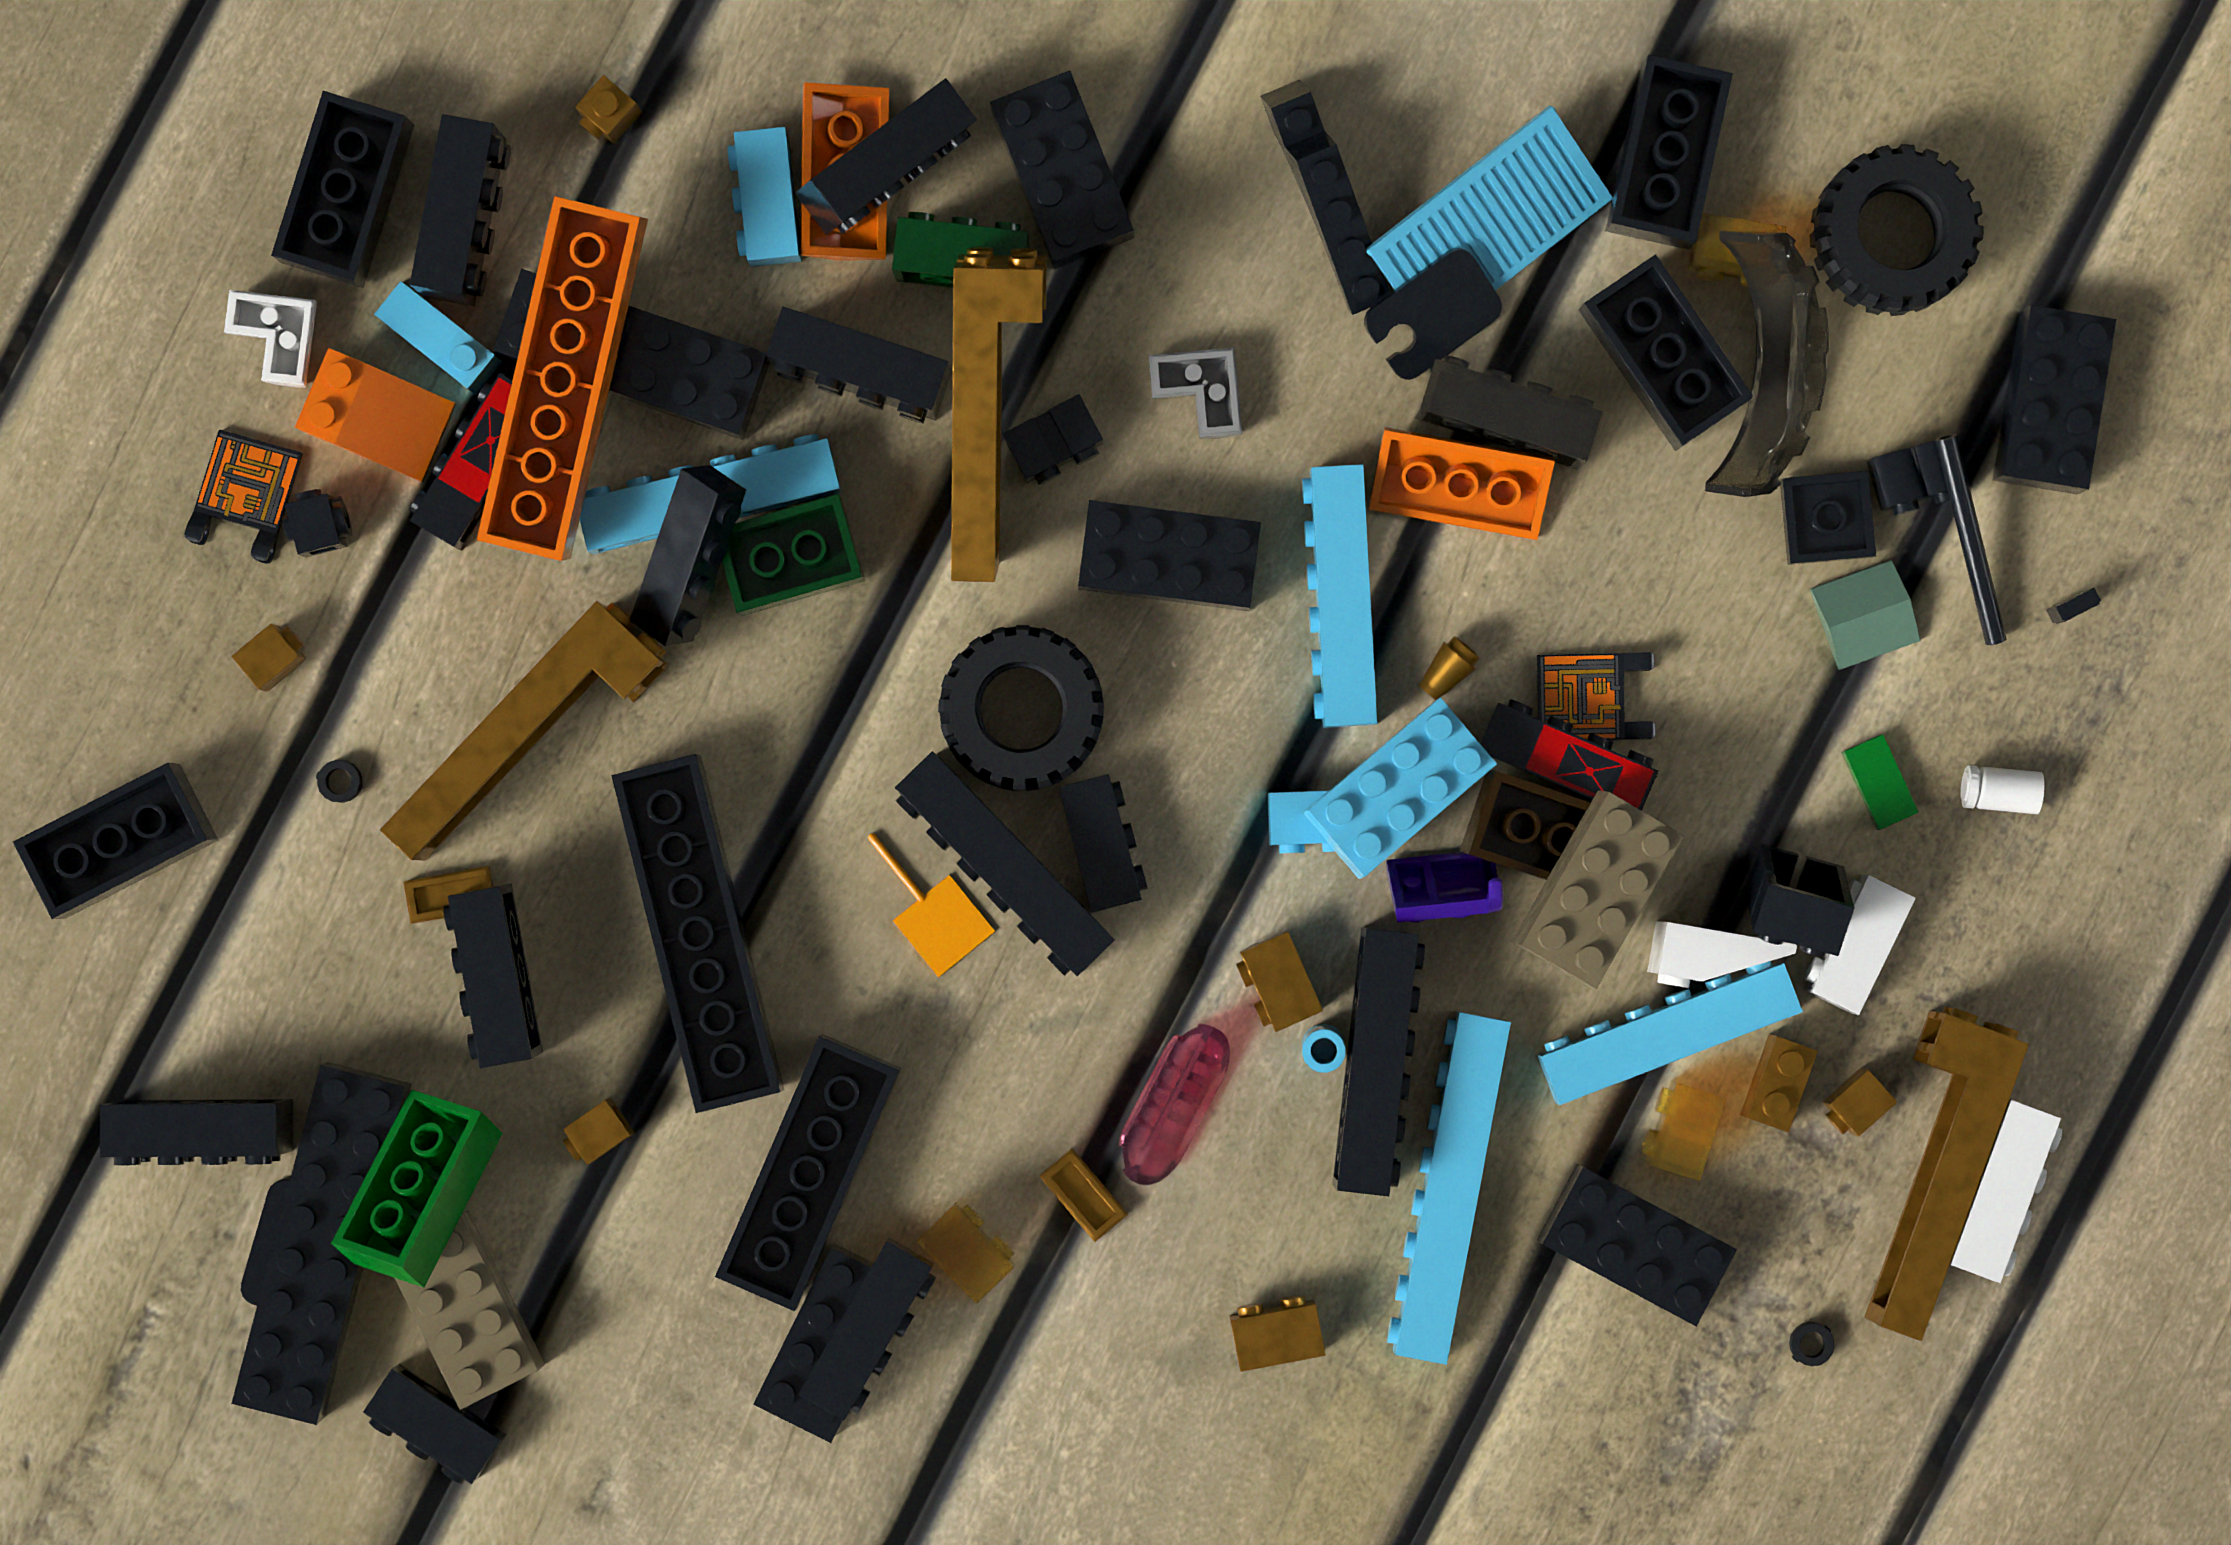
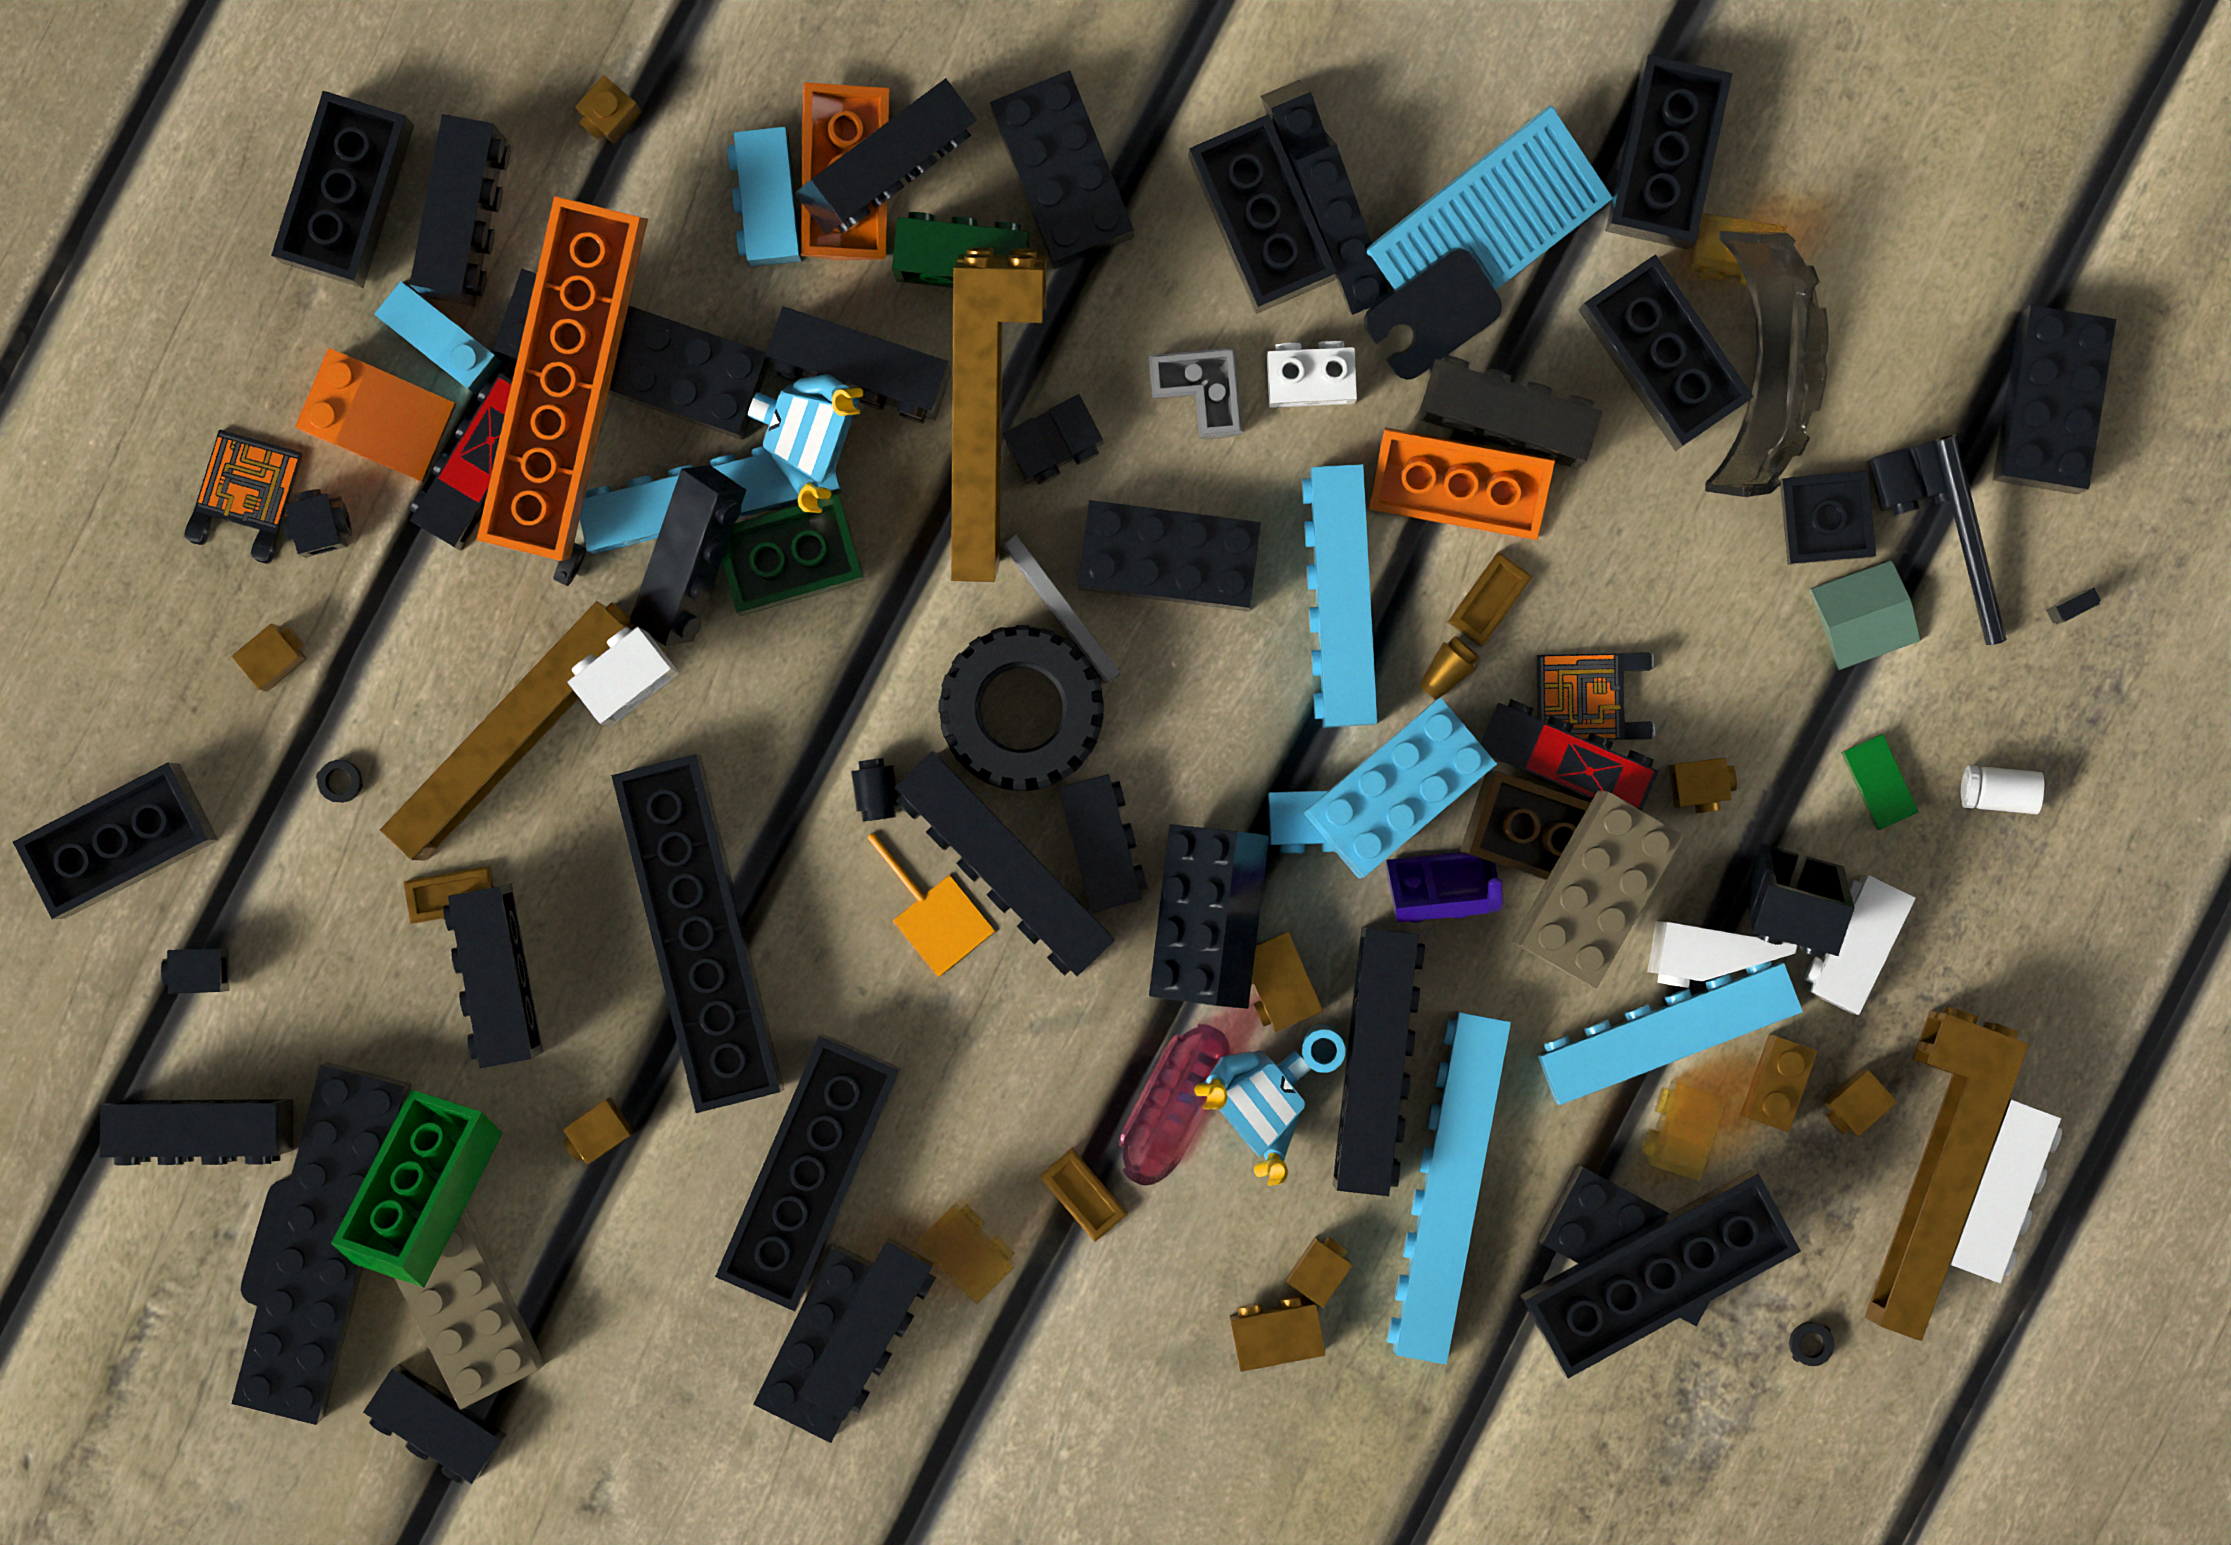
white brick [224,290,317,388] -> none
black tyre [1809,144,1984,316] -> none
none -> black brick [161,948,230,994]
none -> black piece [553,542,586,586]
none -> white brick [567,627,680,727]
none -> torso [748,374,863,513]
none -> black brick [851,758,899,822]
none -> light grey tile [1004,535,1120,684]
none -> black brick [1149,824,1269,1009]
none -> black brick [1188,114,1337,314]
none -> torso [1194,1050,1311,1186]
none -> white brick [1266,341,1357,408]
none -> pearl gold brick [1286,1236,1353,1308]
none -> pearl gold tile [1447,552,1533,647]
none -> black brick [1520,1170,1801,1379]
none -> pearl gold brick [1669,757,1737,814]

